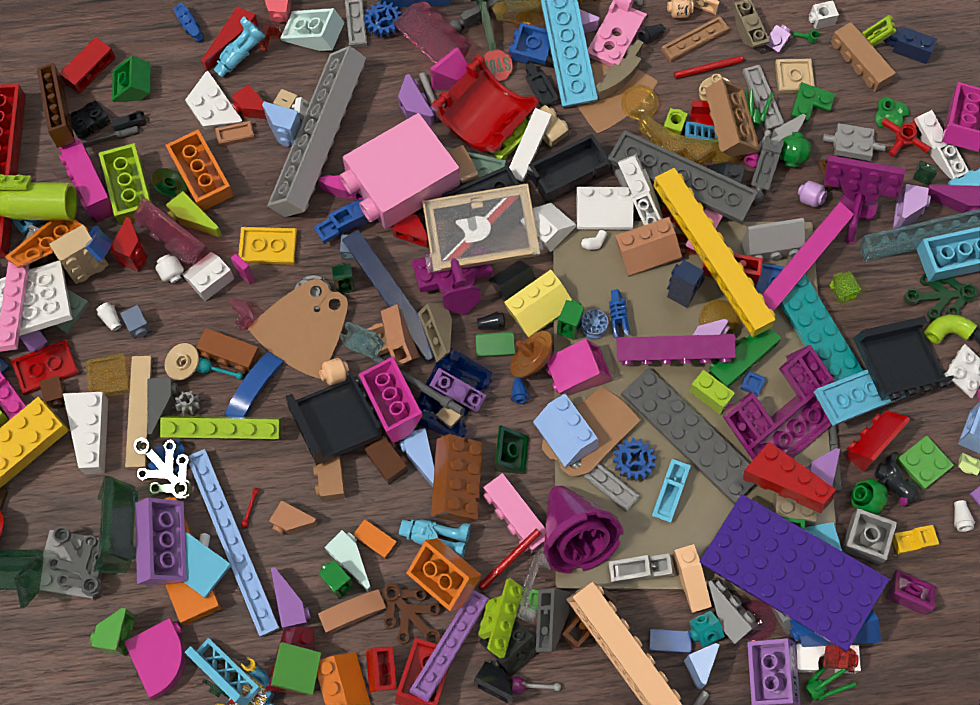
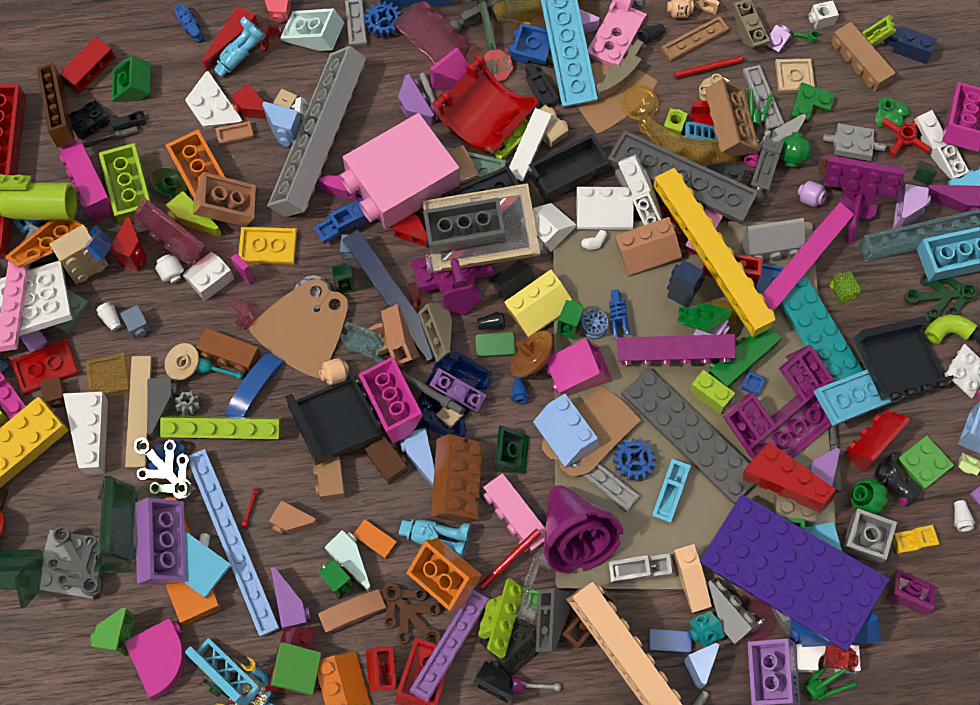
none -> nougat slope [193,172,256,227]
none -> clear red tile [408,282,421,307]
none -> dark grey brick [423,197,506,253]
none -> green tile [677,302,732,333]

